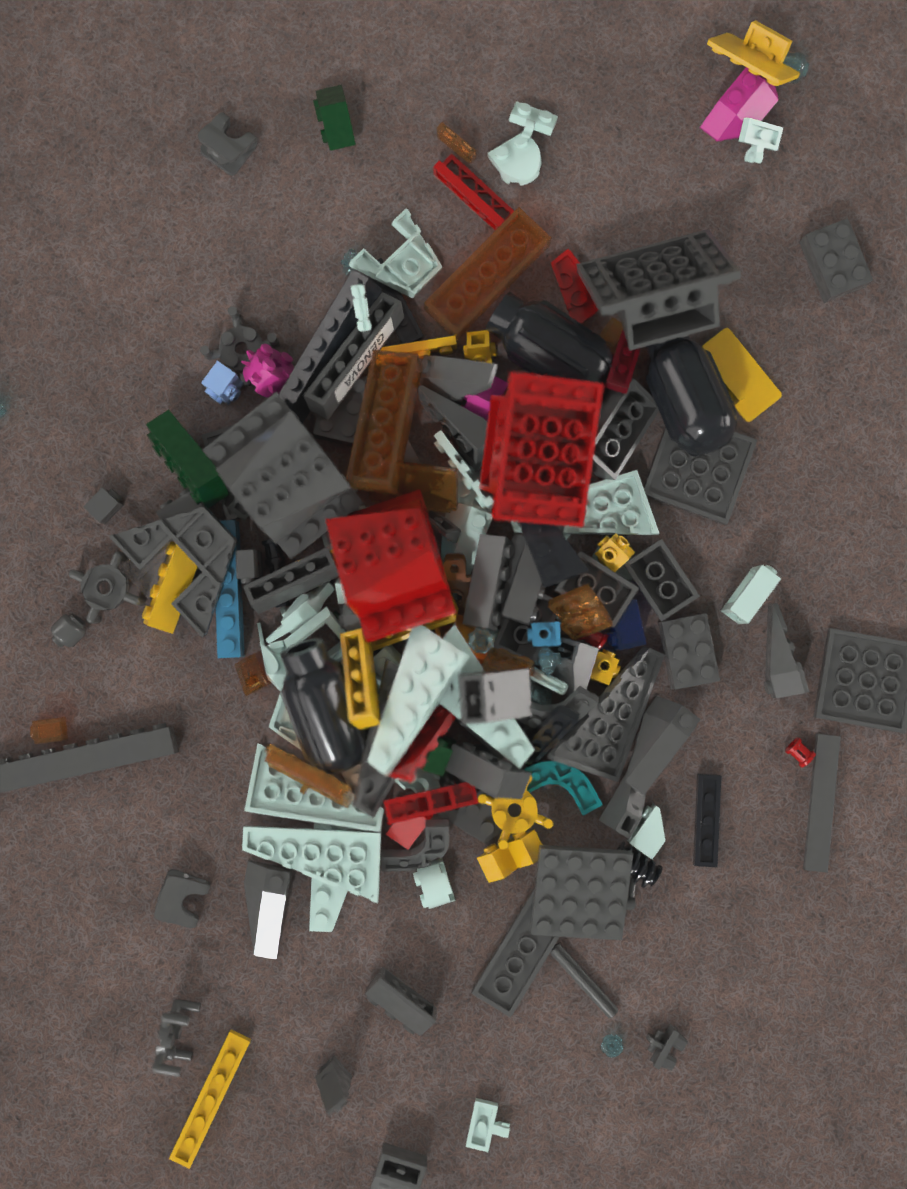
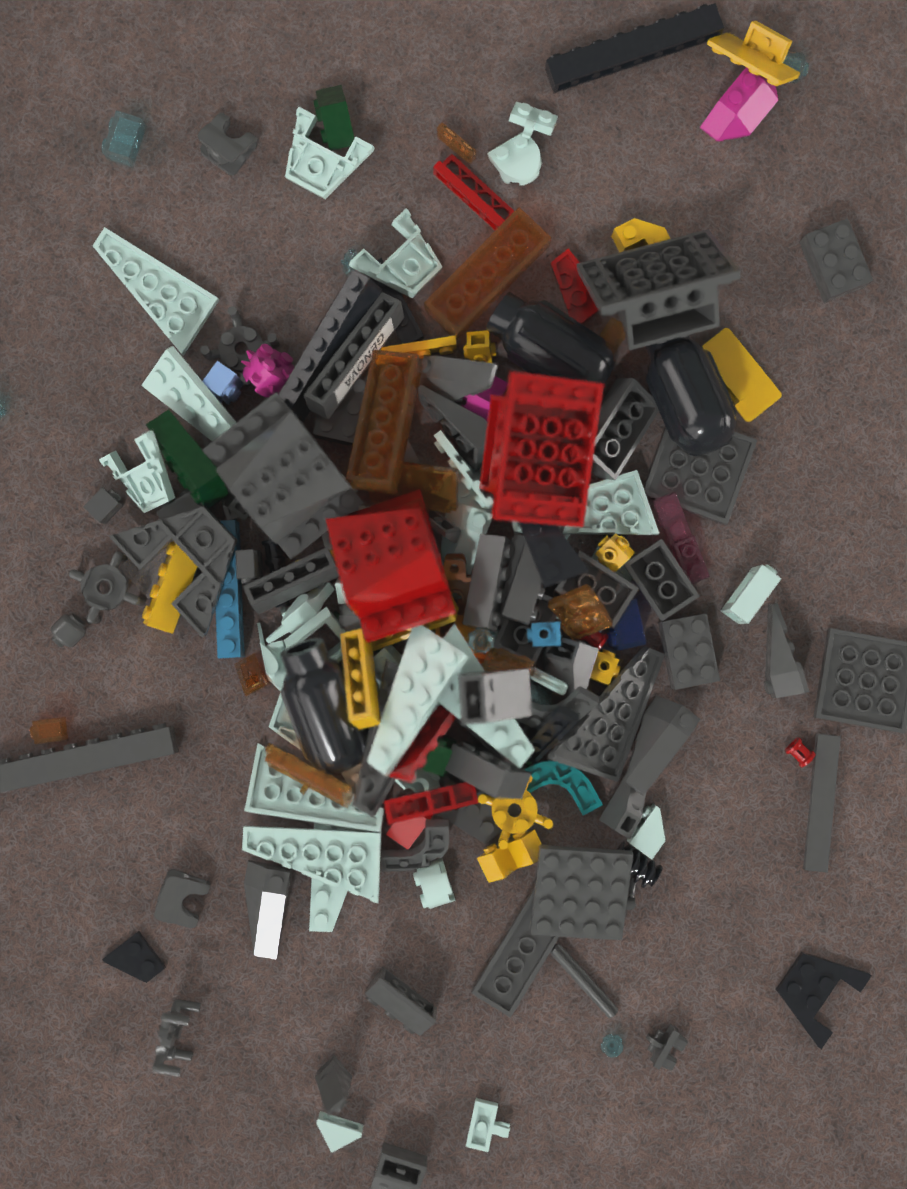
yellow plate [169,1029,251,1169] -> none
light aqua axle [351,284,372,331] -> none
clear light blue piece [536,647,562,676] -> none
dark red plate [604,330,641,394] -> none
black plate [693,774,722,867] -> none
light aqua plate [739,118,783,163] -> none
none -> light aqua wing [93,227,219,356]
none -> light aqua wing [99,430,175,513]
none -> clear light blue brick [101,110,147,168]
none -> black wing [102,931,166,983]
none -> light aqua wing [142,346,236,442]
none -> light aqua wing [285,106,375,199]
none -> light aqua slope [317,1111,364,1153]
none -> black brick [545,3,724,94]
none -> yellow brick [611,218,671,252]
none -> clear pink slope [653,492,710,584]
none -> black wing [776,952,872,1050]

